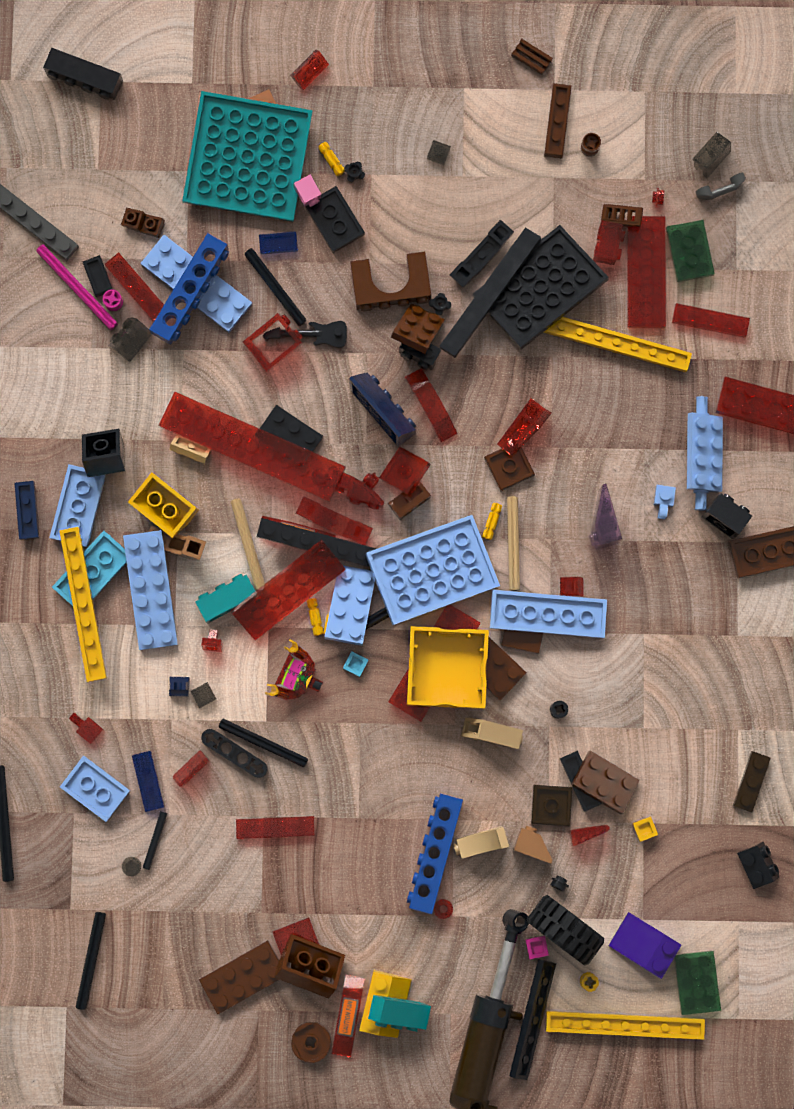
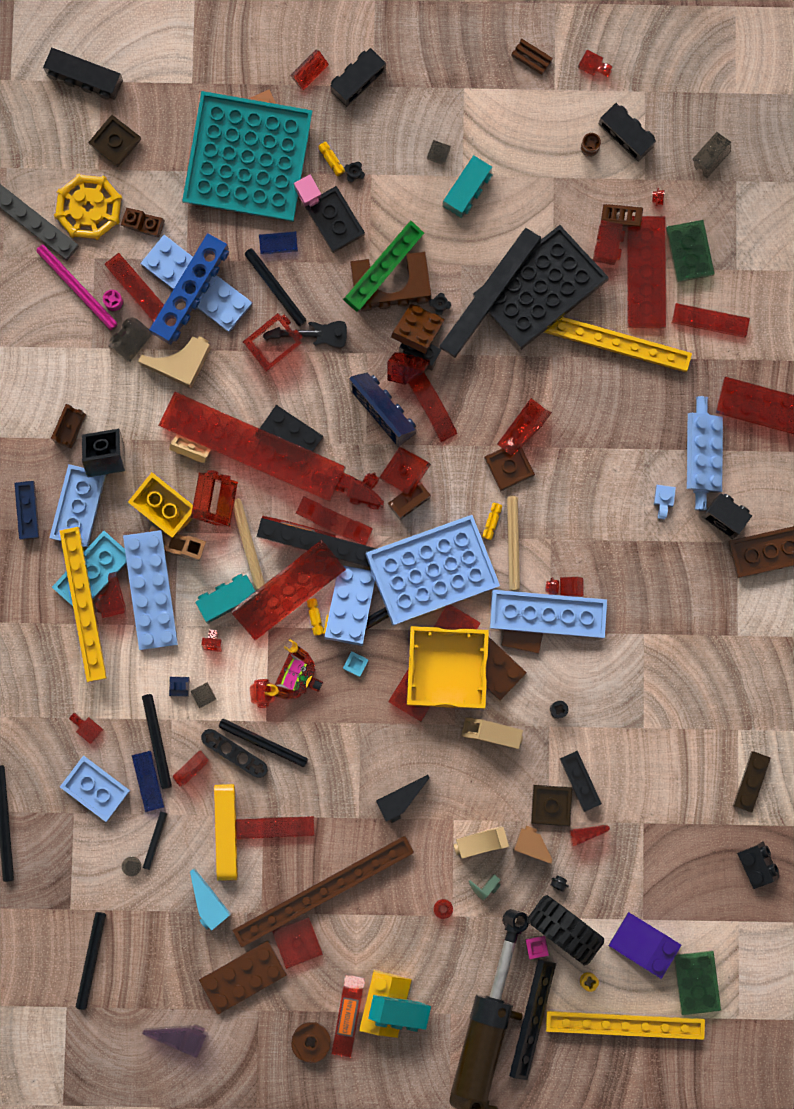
black tile [82,255,113,297] -> none
reddish brown slope [274,934,345,999] -> none
blue brick [406,793,463,914] -> none
black slope [449,219,514,288] -> none
reddish brown tile [544,83,572,159] -> none
reddish brown plate [571,751,639,814] -> none
clear purple slope [589,484,622,550] -> none
yellow plate [632,816,658,842] -> none
dark grey bar [695,172,746,200] -> none
none -> reddish brown hinge [51,404,87,449]
none -> yellow plate [54,174,123,240]
none -> dark brown plate [88,115,141,167]
none -> clear red arch [95,572,126,618]
none -> tan arch [138,336,211,389]
none -> black axle [142,694,172,789]
none -> clear purple slope [142,1024,208,1058]
none -> medium azure slope [190,868,231,930]
none -> clear red window [191,470,238,527]
none -> yellow beam [214,784,238,881]
none -> reddish brown plate [232,836,414,948]
none -> clear red head [249,679,275,708]
none -> black brick [330,48,386,107]
none -> green plate [343,220,424,312]
none -> black slope [376,775,430,823]
none -> clear red slope [387,352,430,385]
none -> teal brick [443,155,493,218]
none -> sand green plate [469,874,501,901]
none -> clear red plate [545,577,559,595]
none -> clear red plate [578,50,613,77]
none -> black brick [598,103,656,162]

